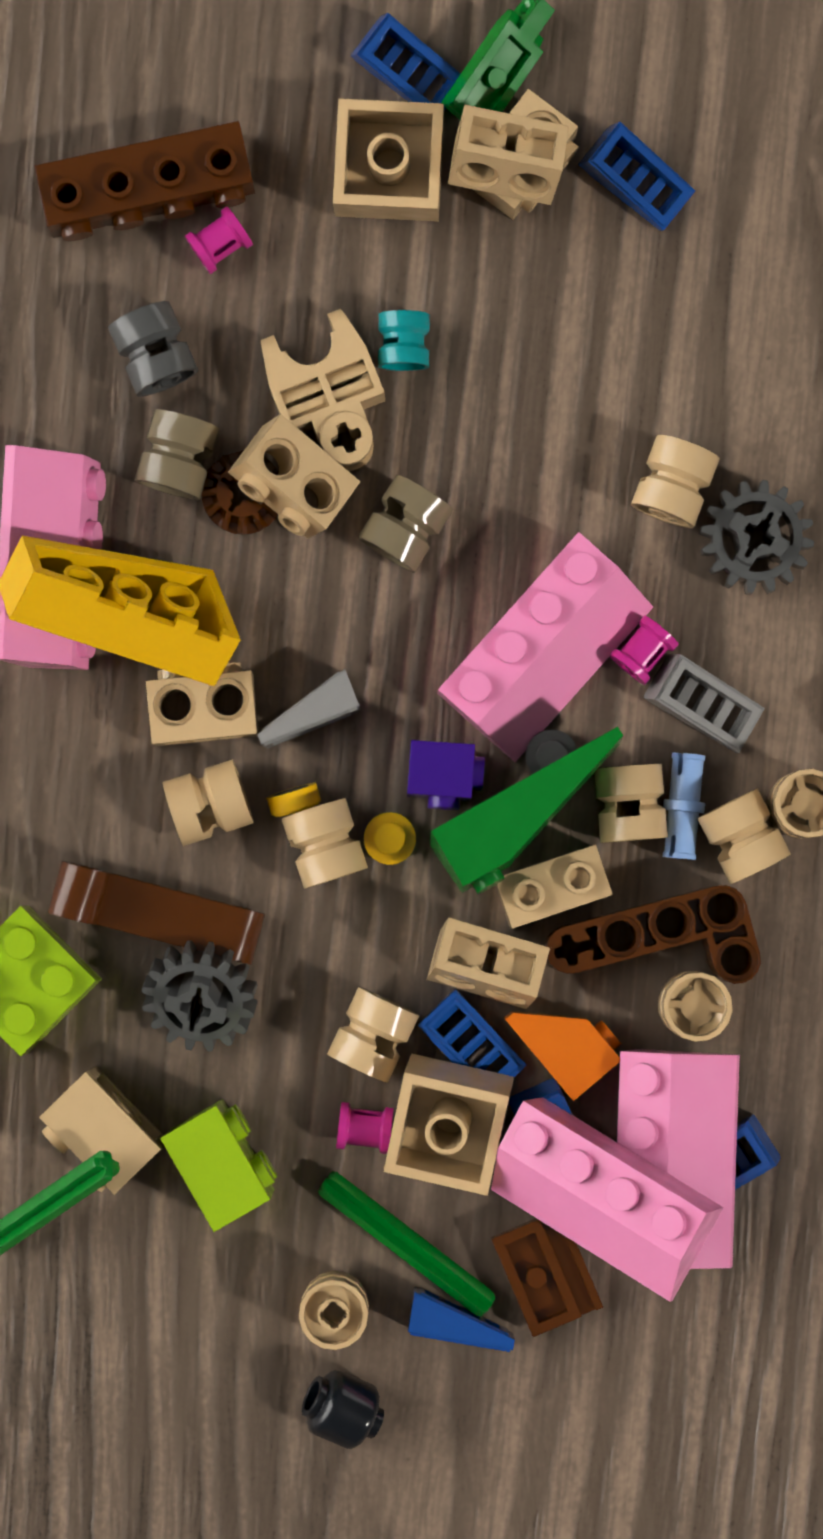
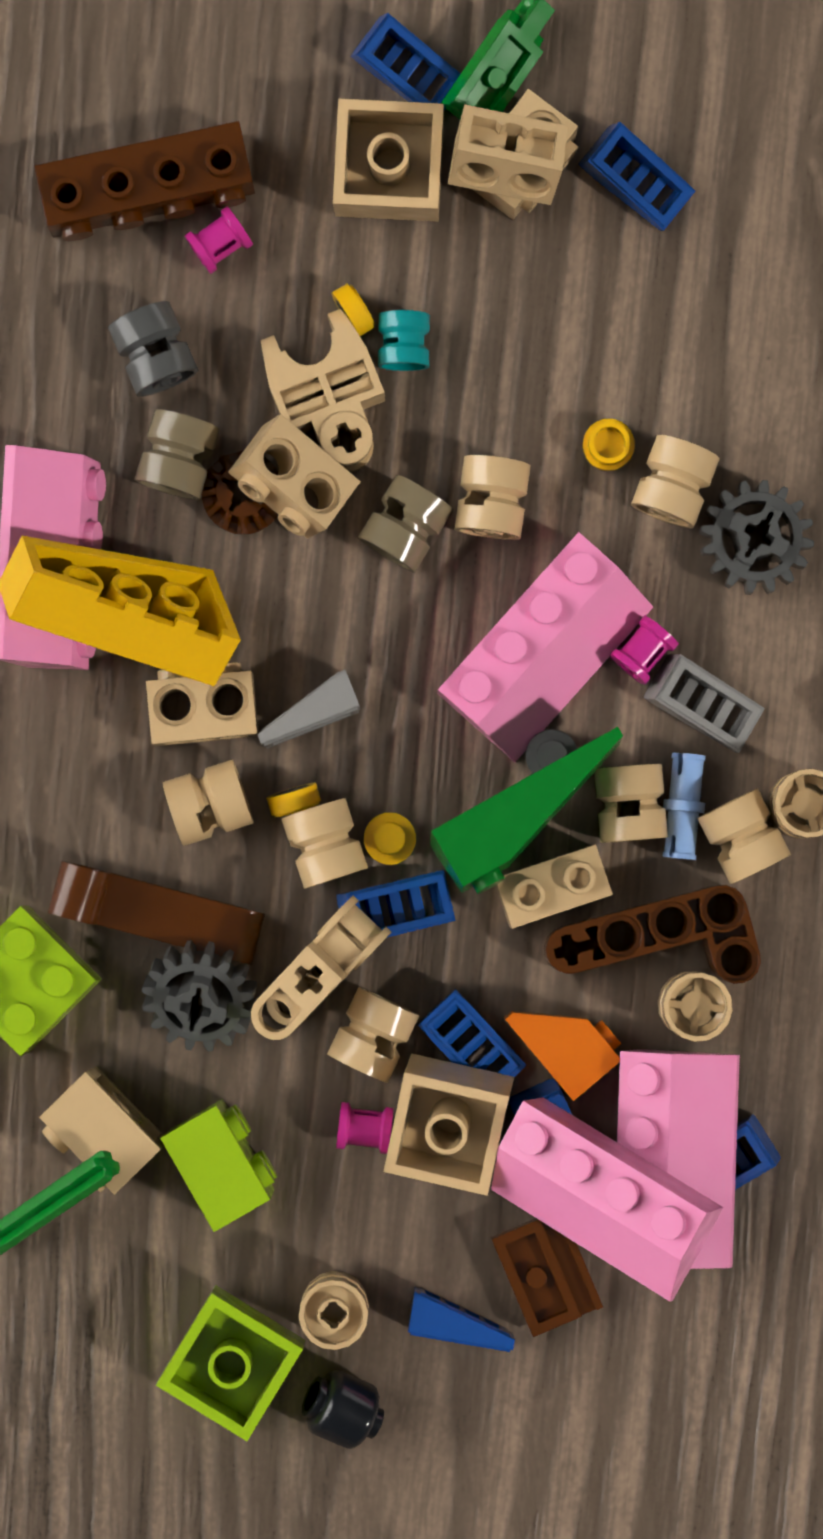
green axle [318,1171,496,1317] -> none
dark purple brick [407,740,485,810] -> none
tan brick [426,917,550,1009] -> none
none -> lime brick [155,1285,305,1441]
none -> tan piece [251,895,391,1040]
none -> yellow tile [331,283,375,336]
none -> blue slope [336,870,456,938]
none -> tan wheel [454,455,531,540]
none -> yellow plate [582,419,635,471]

